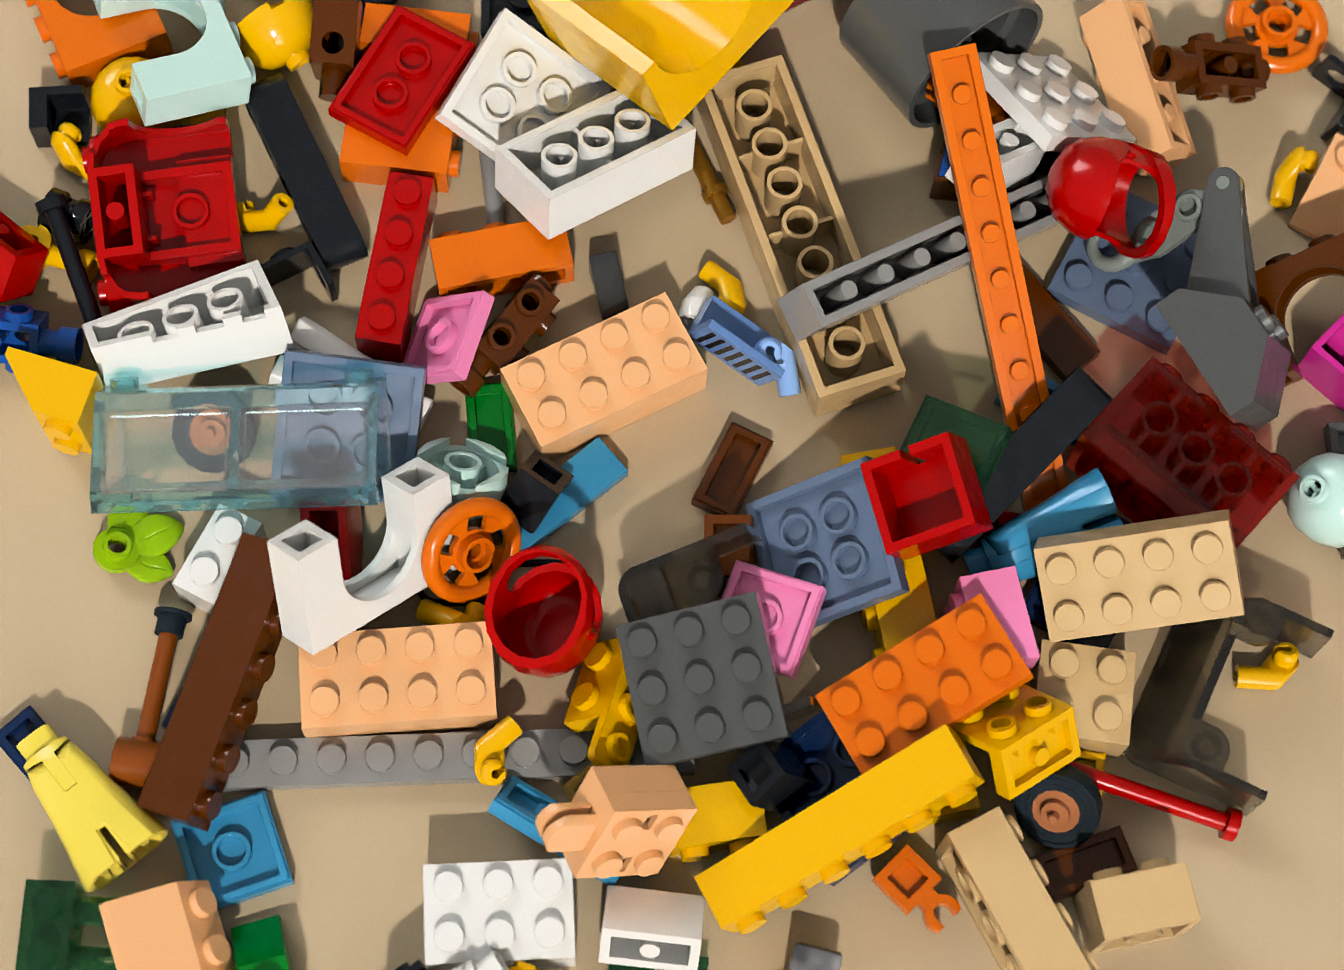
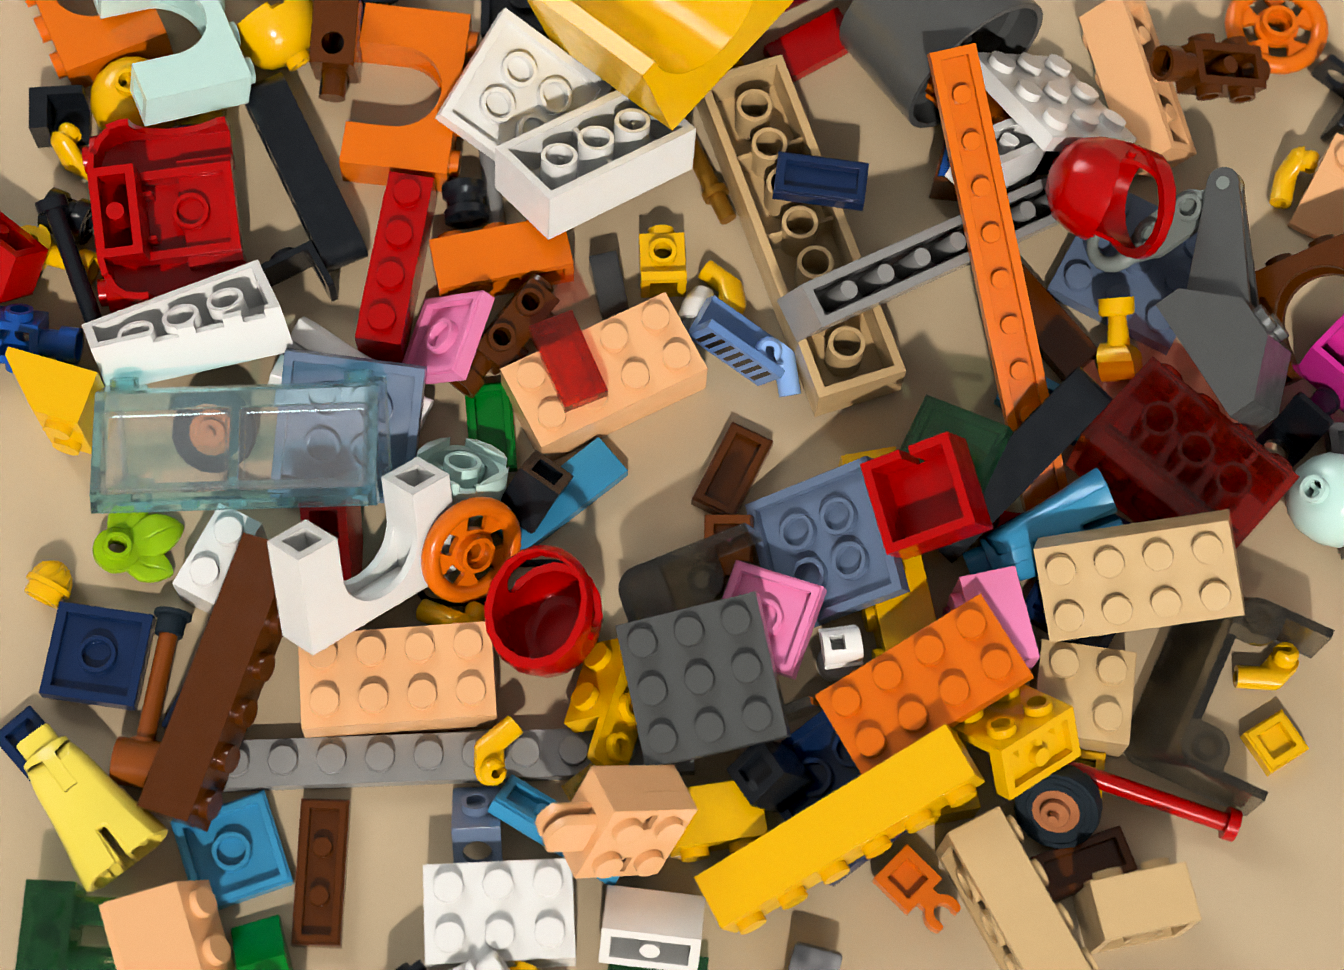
yellow arm [238,193,294,233] -> none
red tile [328,4,475,156] -> none
none -> yellow plate [24,560,73,609]
none -> dark blue plate [39,601,156,711]
none -> reddish brown tile [291,798,351,948]
none -> black wheel [441,177,489,229]
none -> sand blue bracket [451,786,503,863]
none -> clear red tile [529,310,608,413]
none -> yellow brick [638,225,687,298]
none -> red tile [763,7,849,83]
none -> dark blue tile [772,151,869,211]
none -> white leg [816,624,863,682]
none -> yellow leg [1096,296,1143,382]
none -> yellow tile [1240,709,1310,776]
none -> black bracket [1246,387,1341,480]

